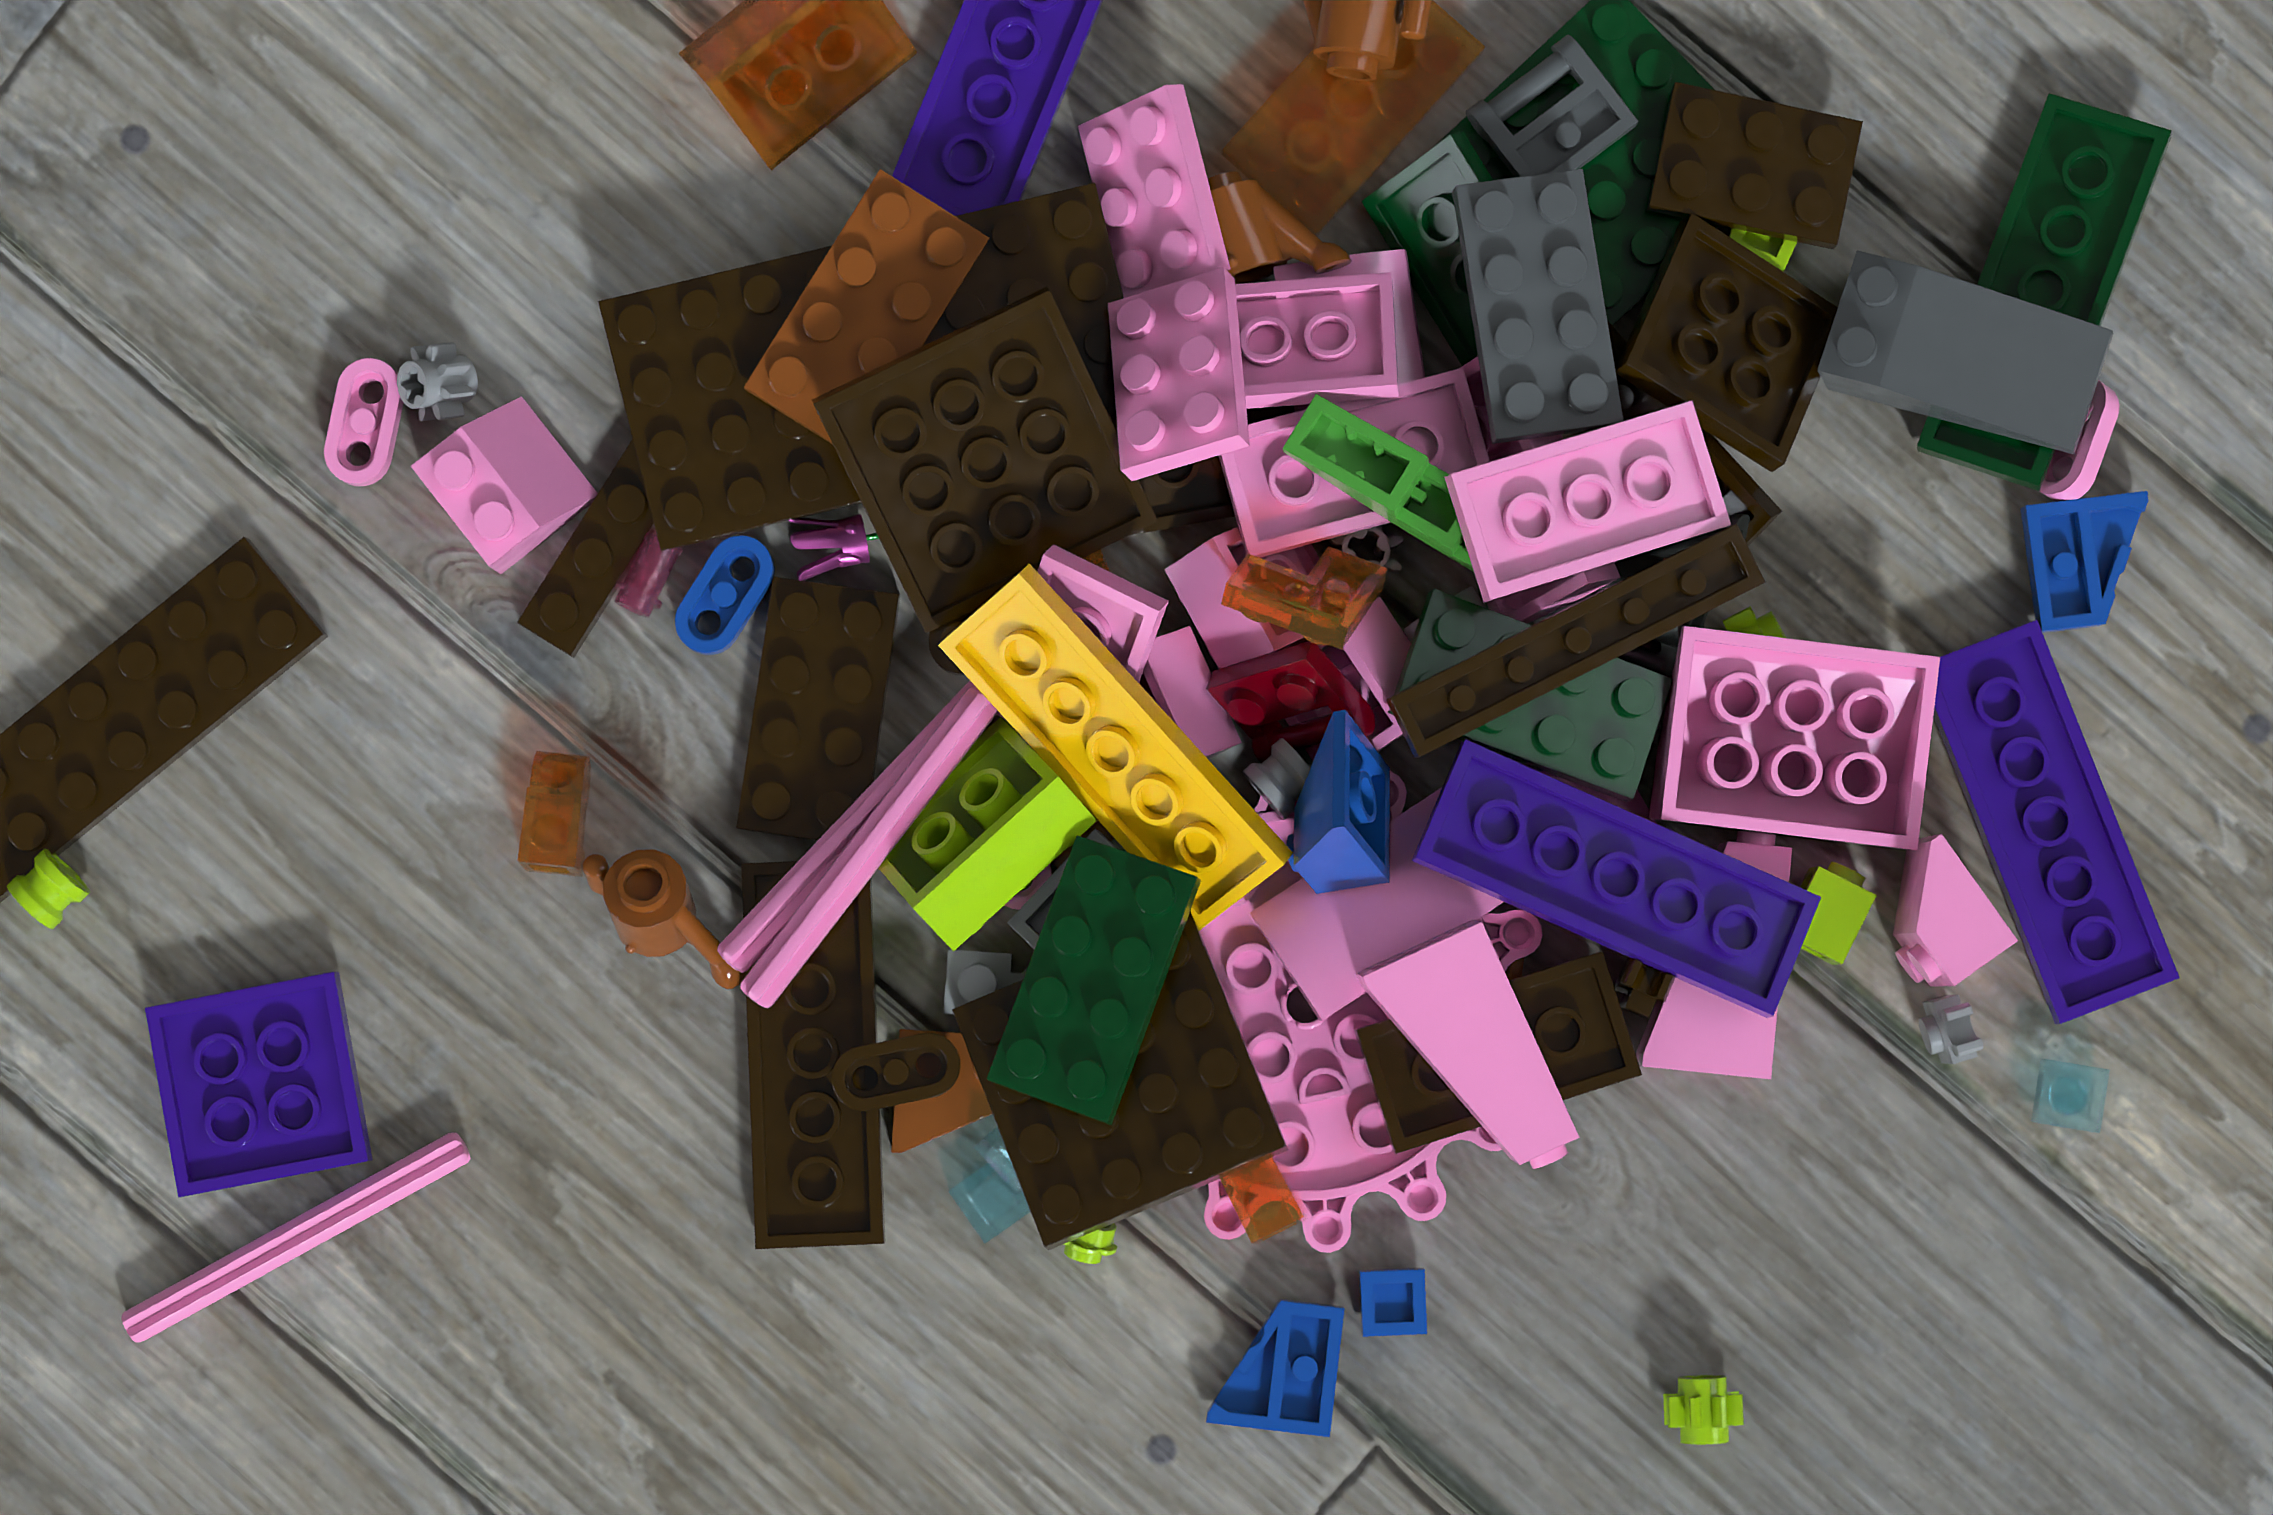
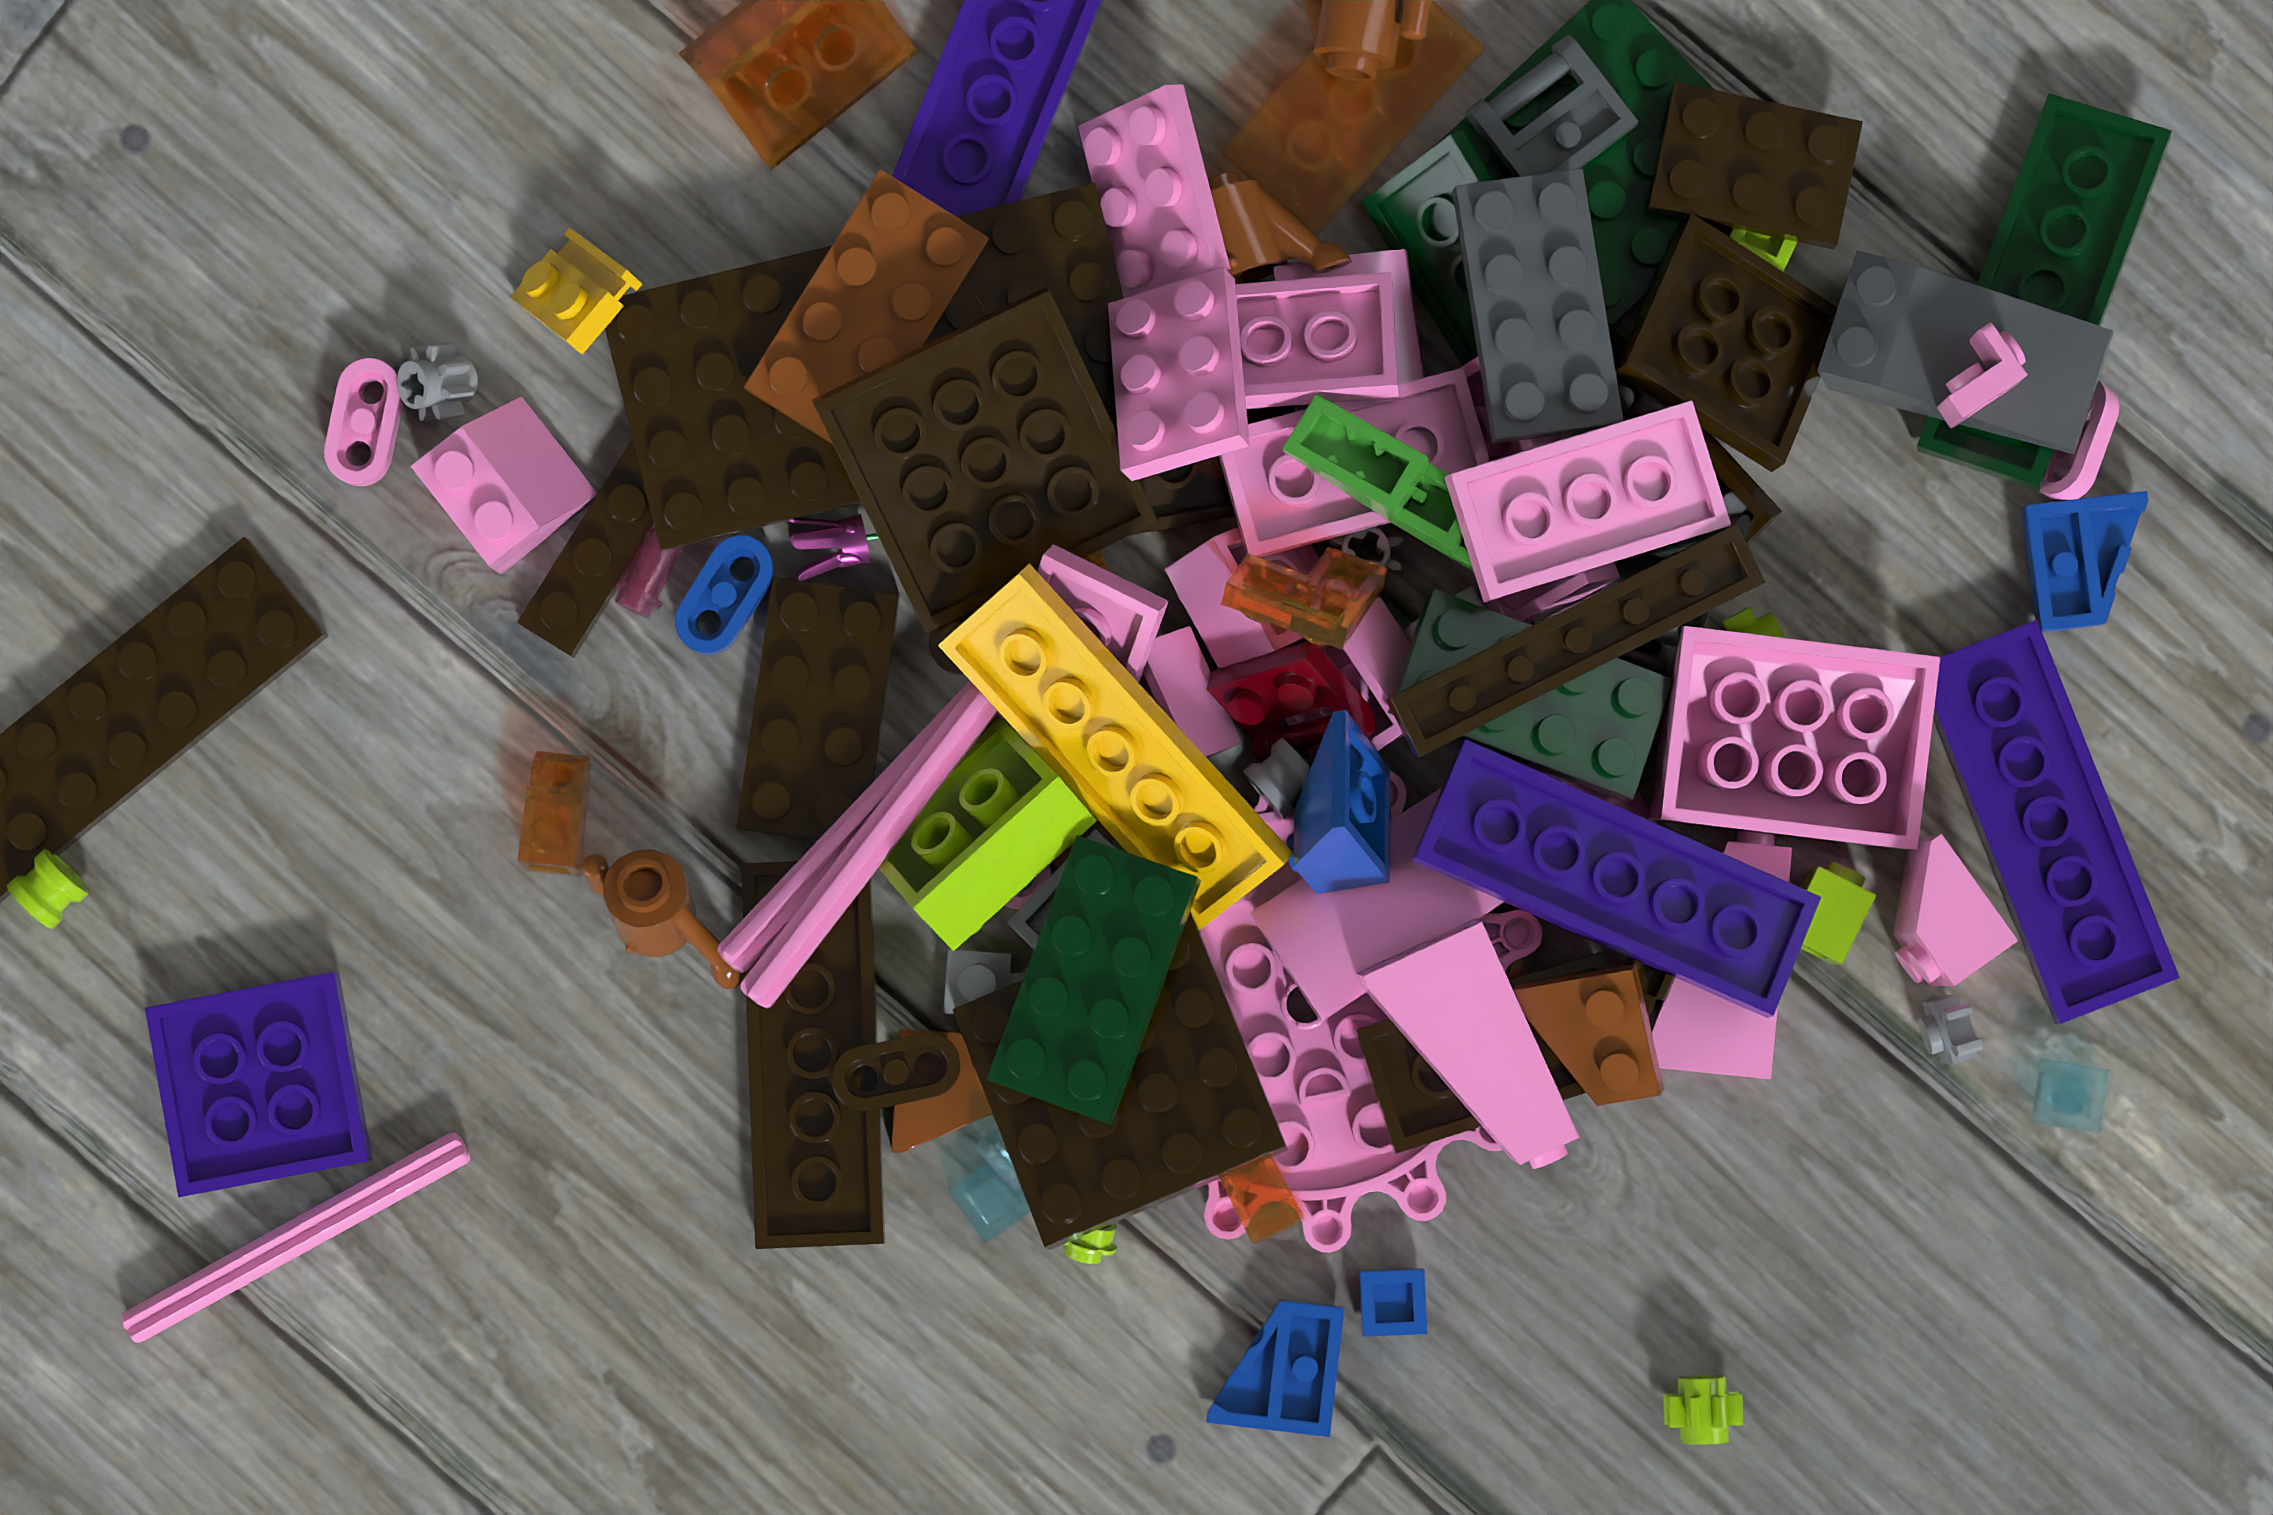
none -> yellow plate [510,227,643,355]
none -> dark orange wing [1512,964,1664,1106]
none -> bright pink bracket [1936,322,2028,428]

